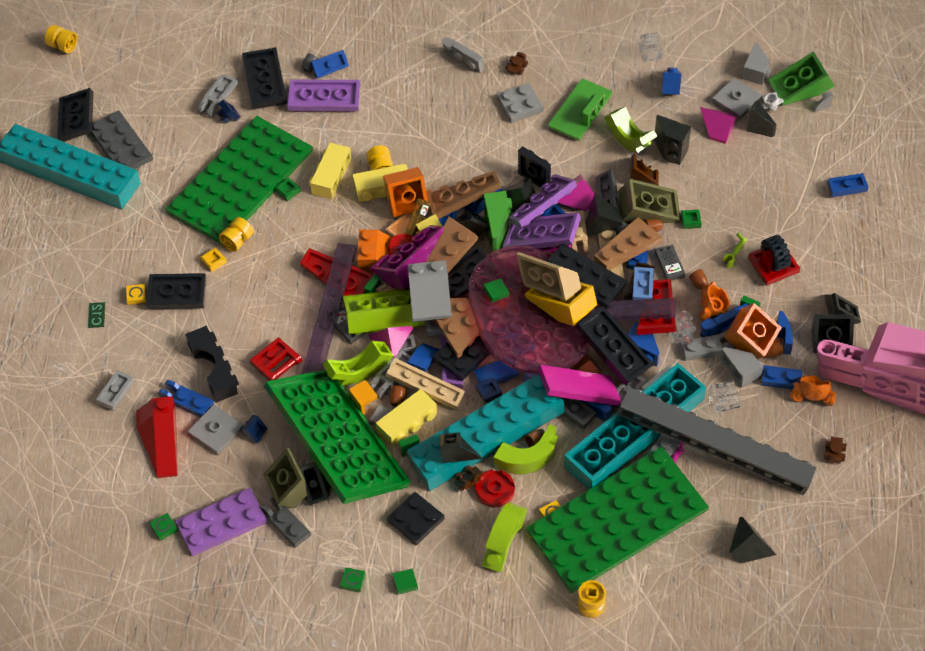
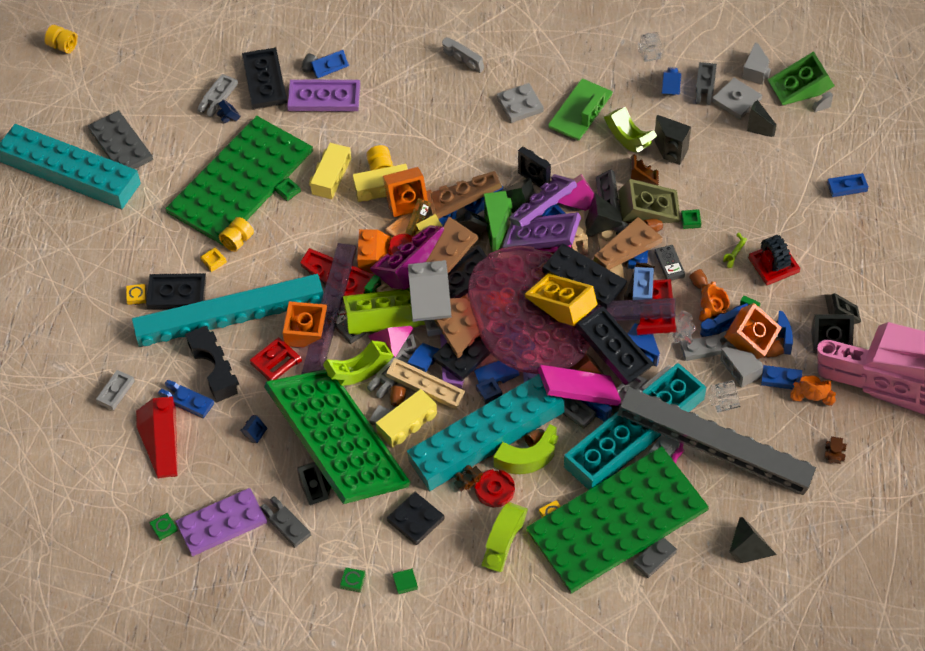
black plate [57,88,93,142] -> none
clear green sticker [88,302,105,328] -> none
light grey plate [188,405,244,455] -> none
olive slope [263,448,307,508] -> none
light orange panel [349,380,377,414] -> none
green tile [399,434,420,457] -> none
pearl dark grey slope [440,432,483,463] -> none
green tile [483,278,510,302] -> none
reddish brown piece [505,52,528,75] -> none
tan slope [516,252,581,301] -> none
yellow wheel [578,580,606,618] -> none
dark pink slope [700,107,738,144] -> none
white plate [762,92,784,111] -> none
none -> teal brick [132,274,325,347]
none -> orange slope [283,301,327,348]
none -> dark grey plate [633,538,677,578]
none -> dark grey hinge [696,62,717,105]

